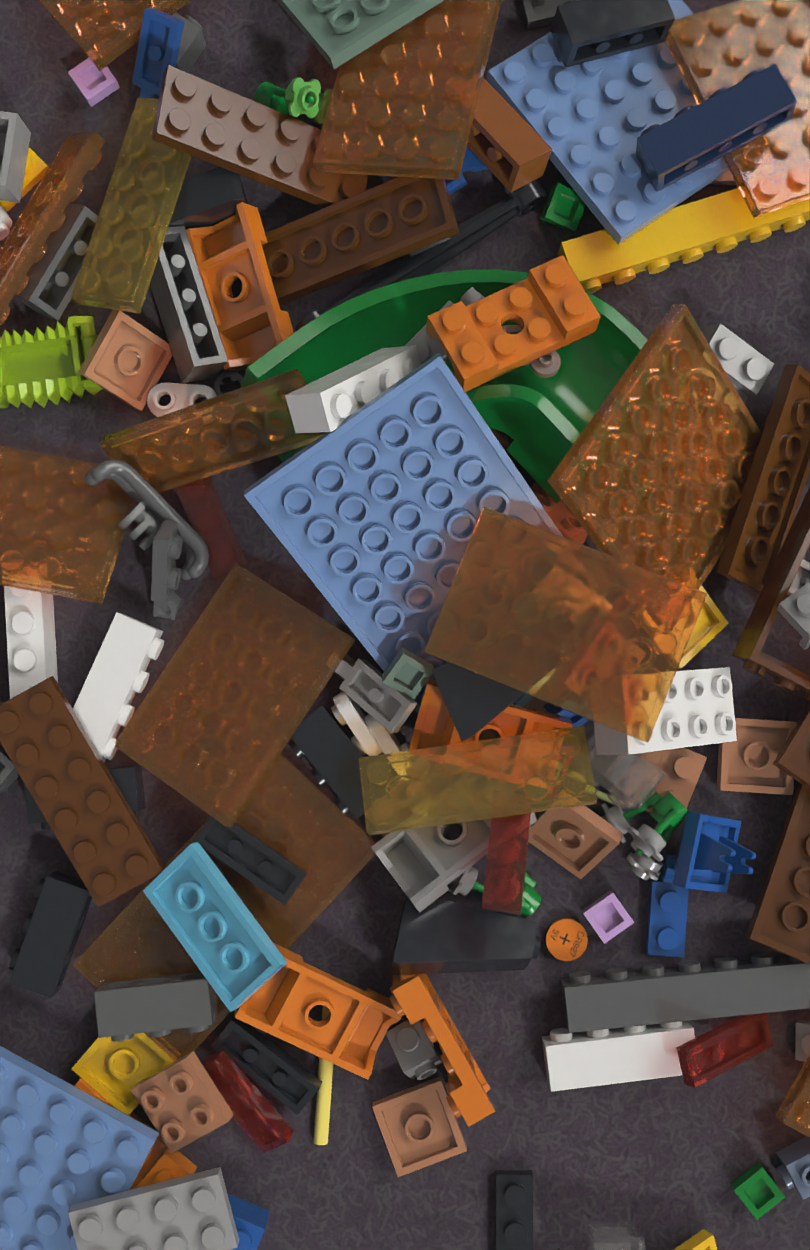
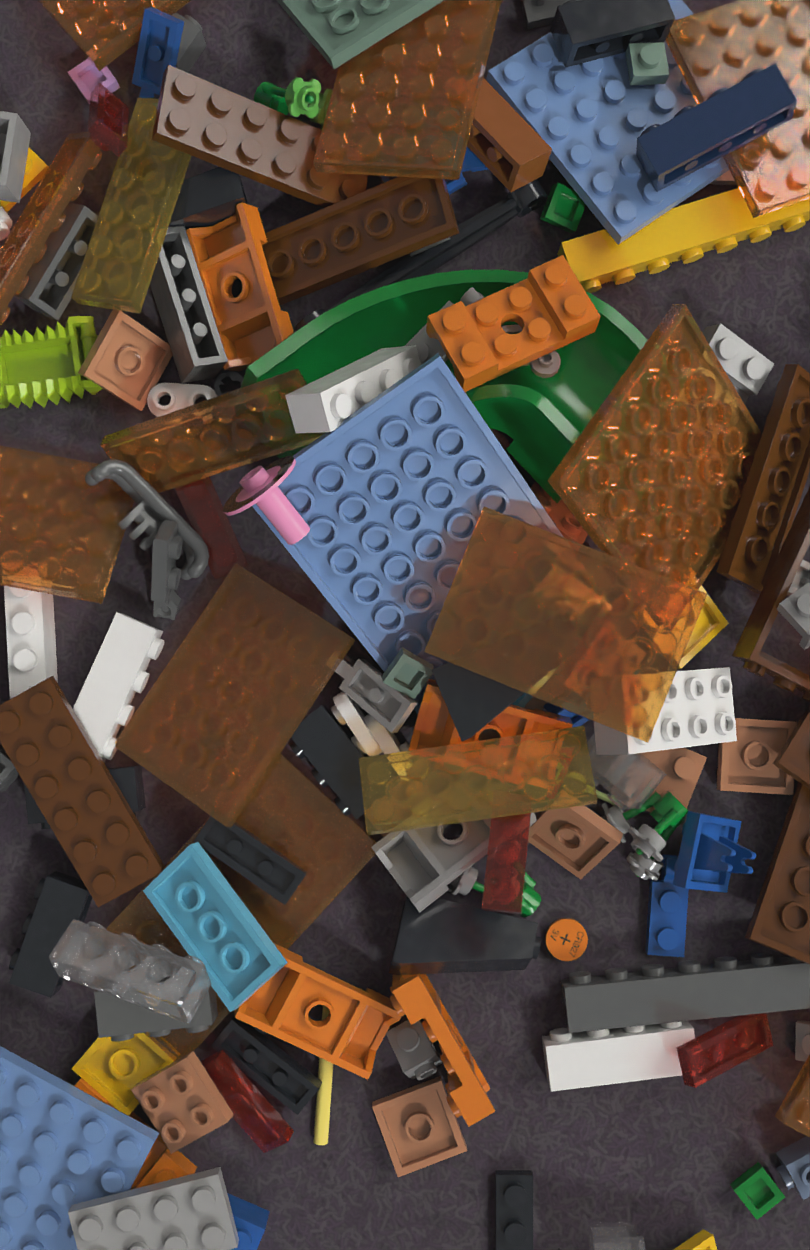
lavender plate [581,890,634,944] -> none
none -> clear brick [49,919,211,1024]
none -> clear red plate [88,83,129,157]
none -> bright pink piece [223,456,310,545]
none -> sand green plate [625,42,669,85]

